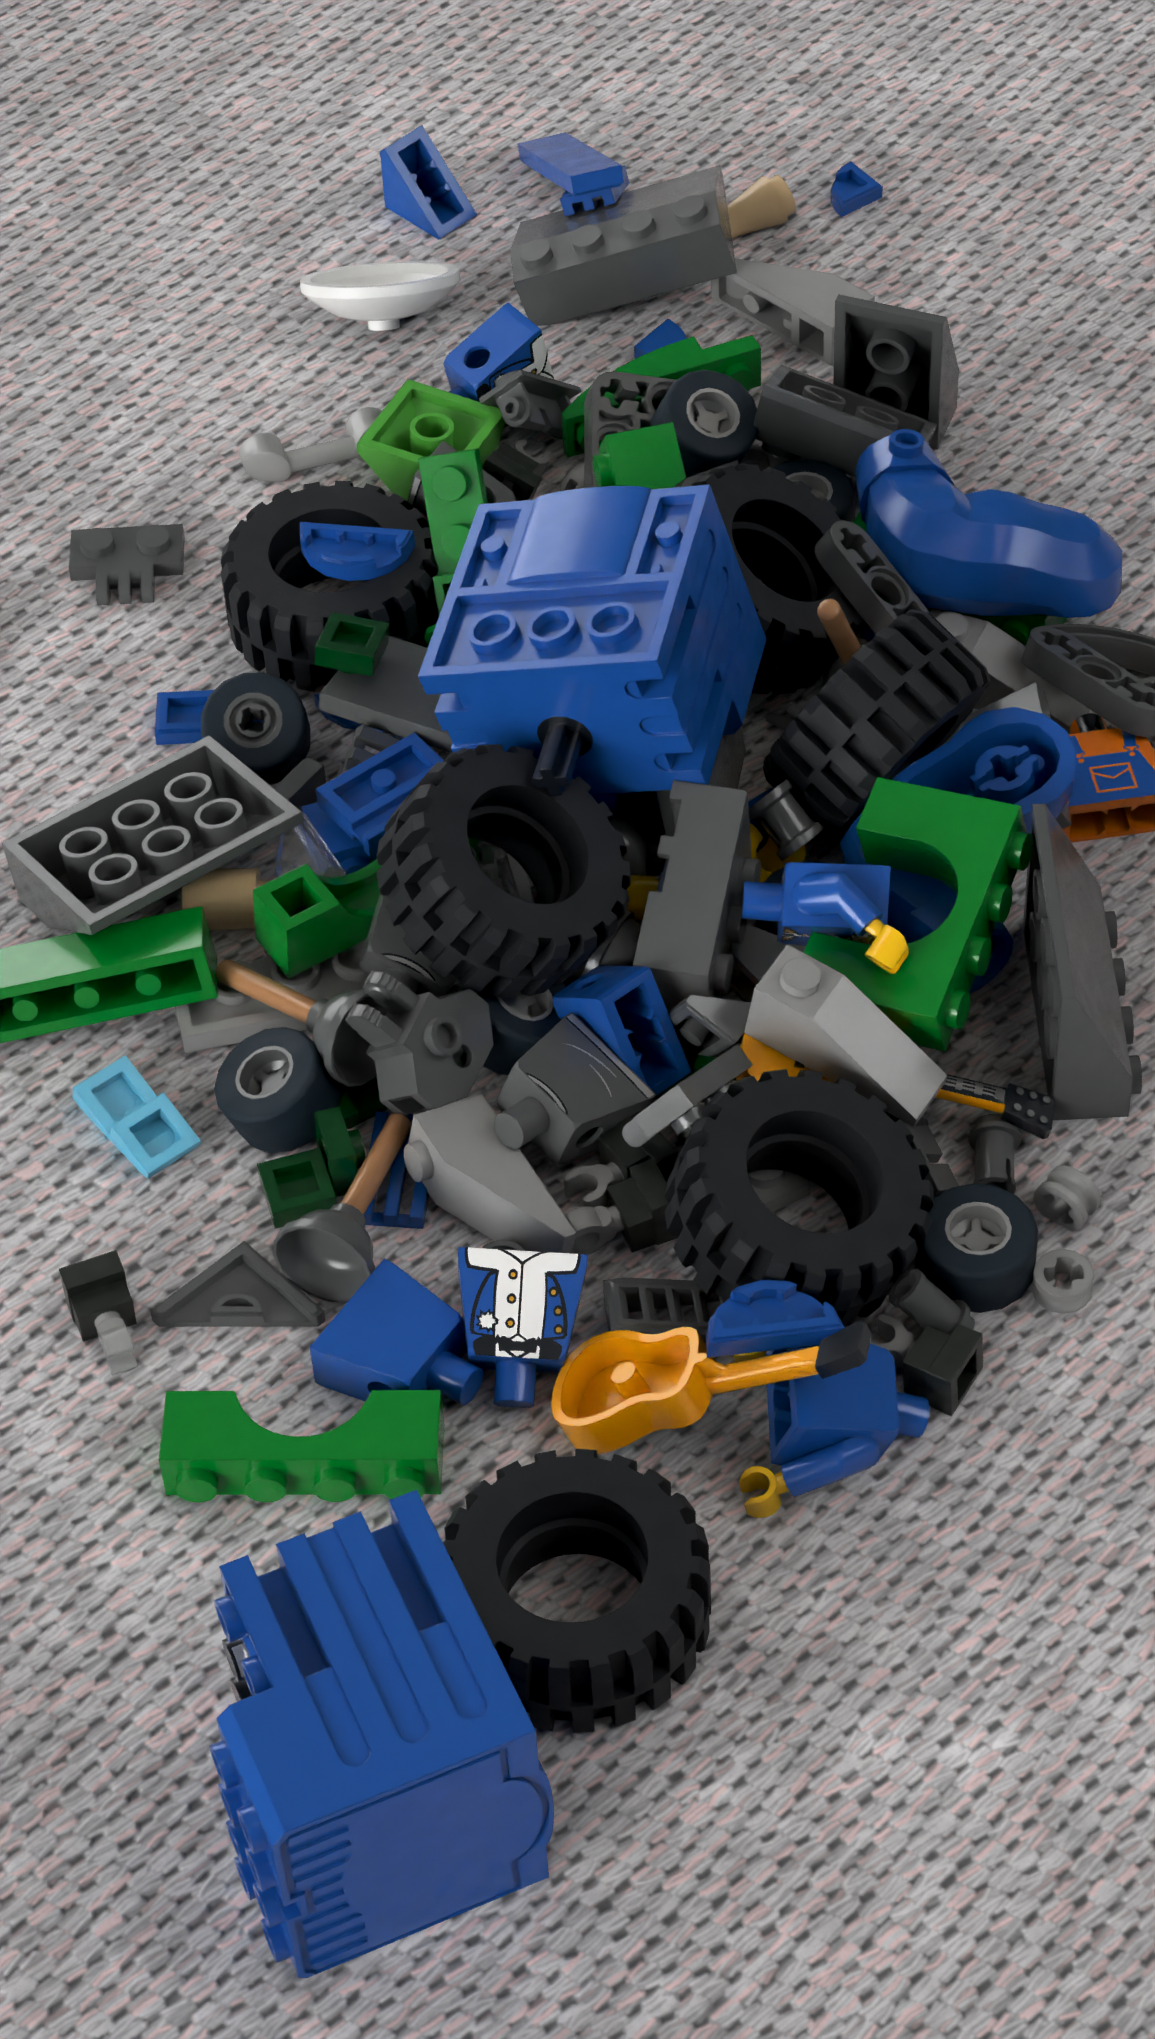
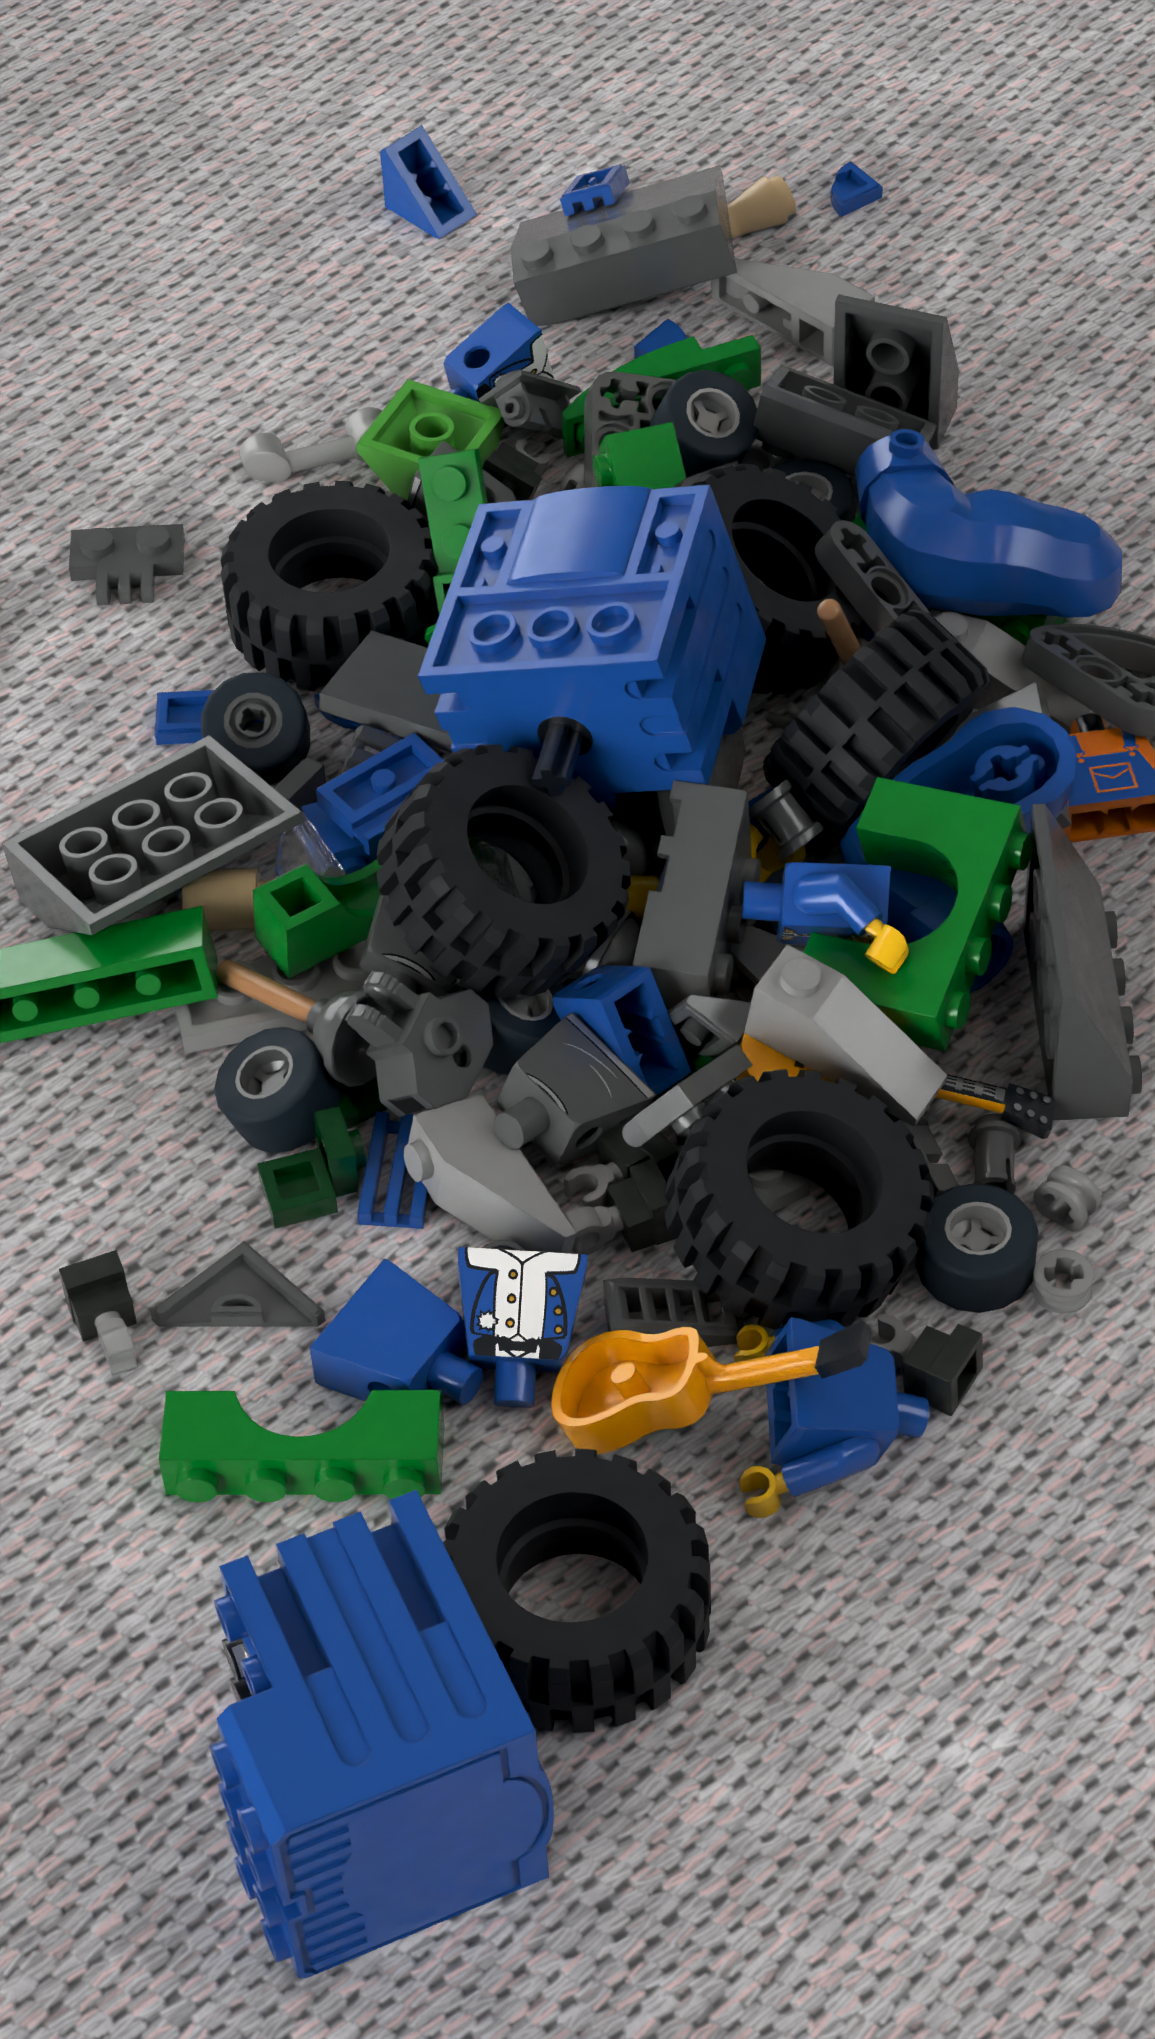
medium azure slope [72,1055,201,1179] -> none
dark grey piece [273,1113,412,1303] -> none
white dish [300,261,460,331] -> none
blue tile [300,522,415,581] -> none
dark green plate [315,612,390,676] -> none
blue tile [517,132,624,196] -> none
blue tile [706,1280,845,1358] -> none
dark grey pin [889,1269,975,1335] -> none

